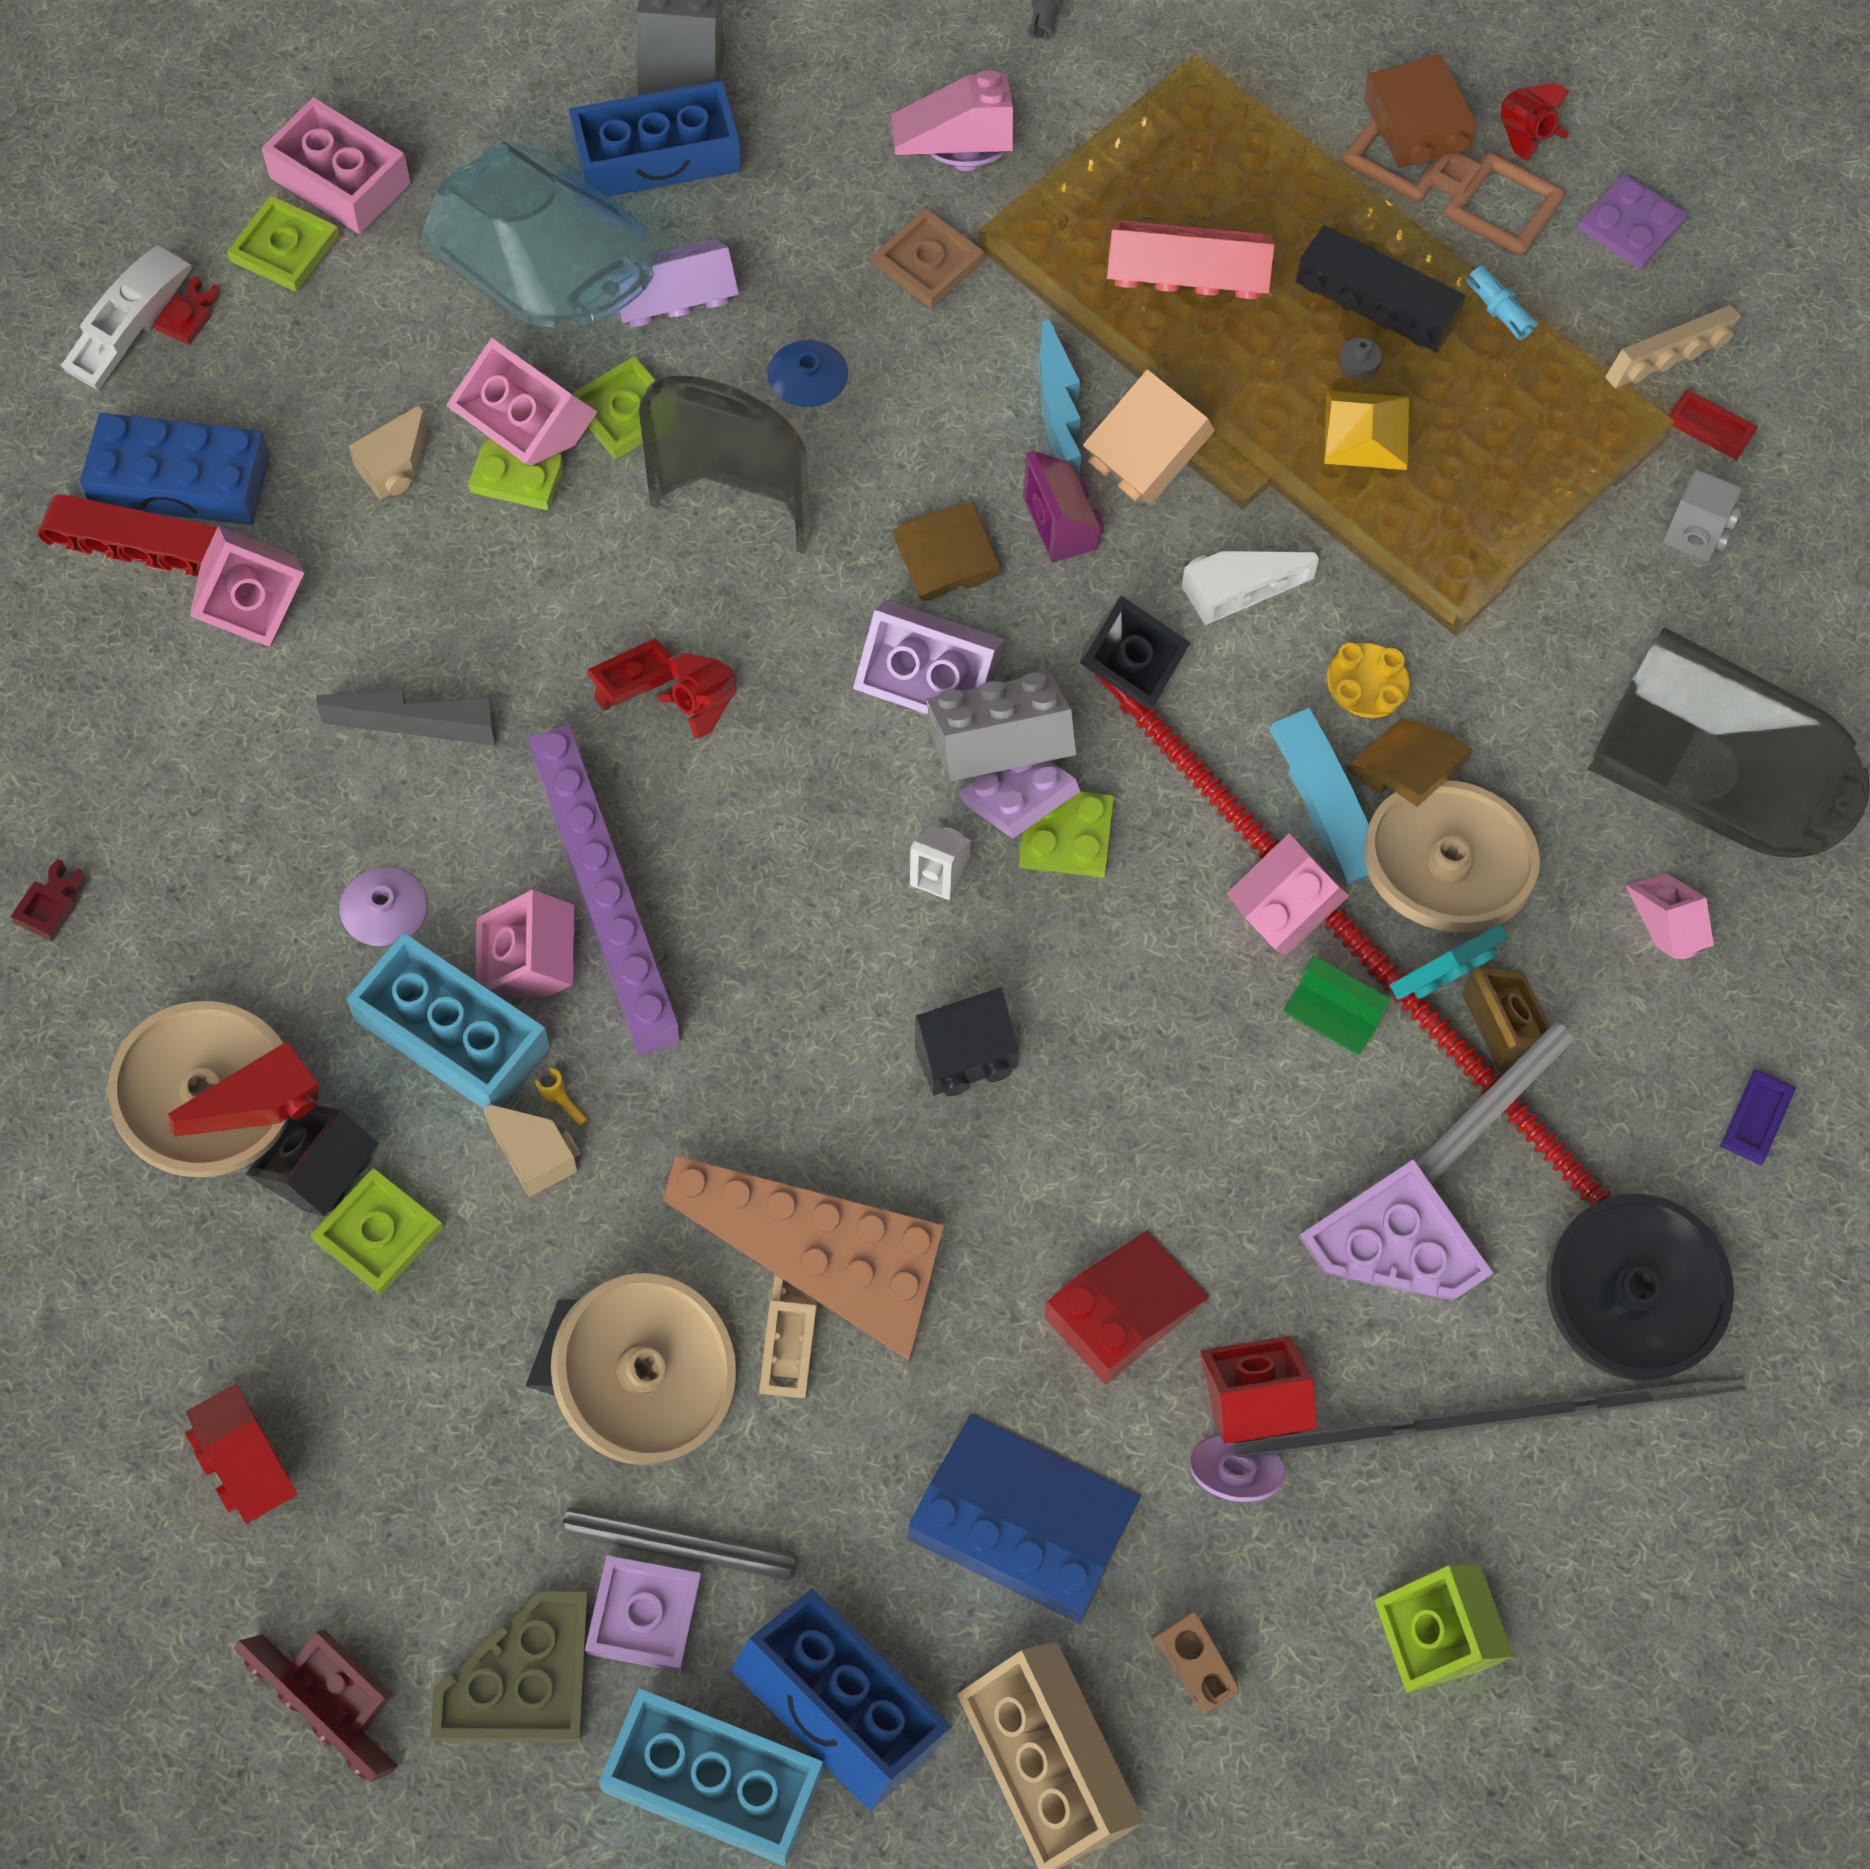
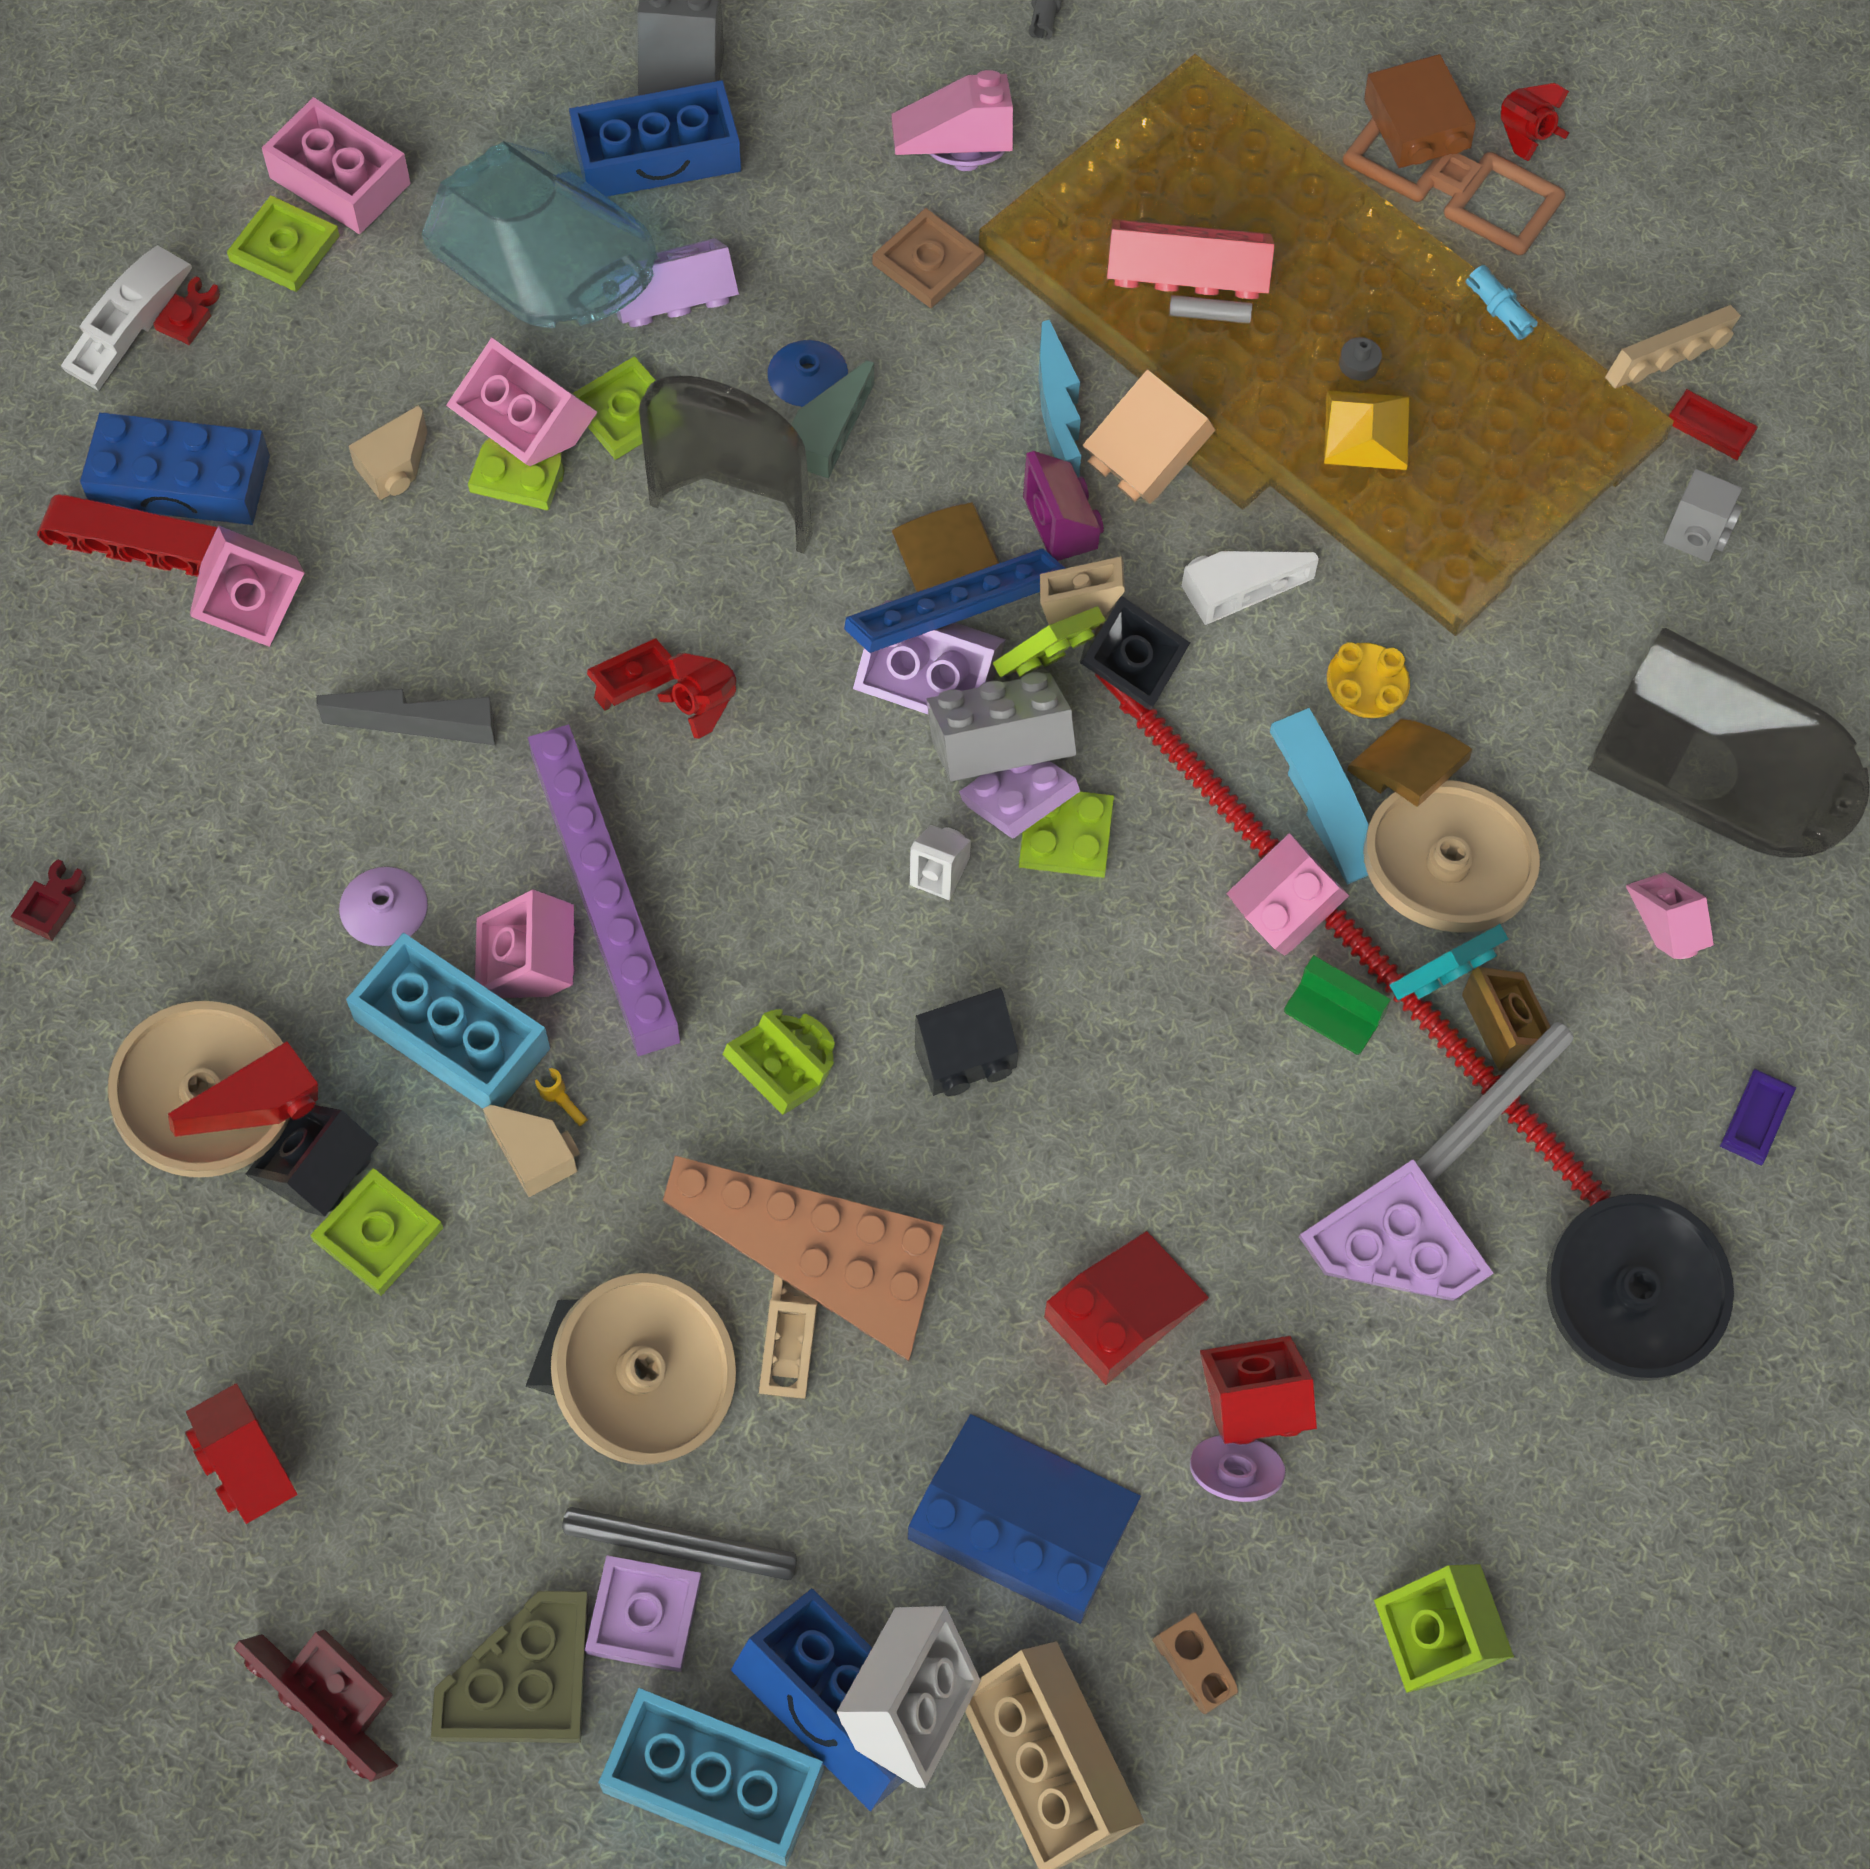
dark grey piece [1235,1377,1747,1458] -> none
black brick [1296,225,1466,353] -> none
medium lavender plate [1577,173,1688,270] -> none
none -> lime slope [722,1009,835,1115]
none -> sand green slope [778,360,874,479]
none -> white slope [837,1606,981,1788]
none -> blue tile [844,548,1066,653]
none -> lime plate [993,606,1106,678]
none -> tan slope [1040,556,1125,630]
none -> light grey piece [1169,295,1252,324]

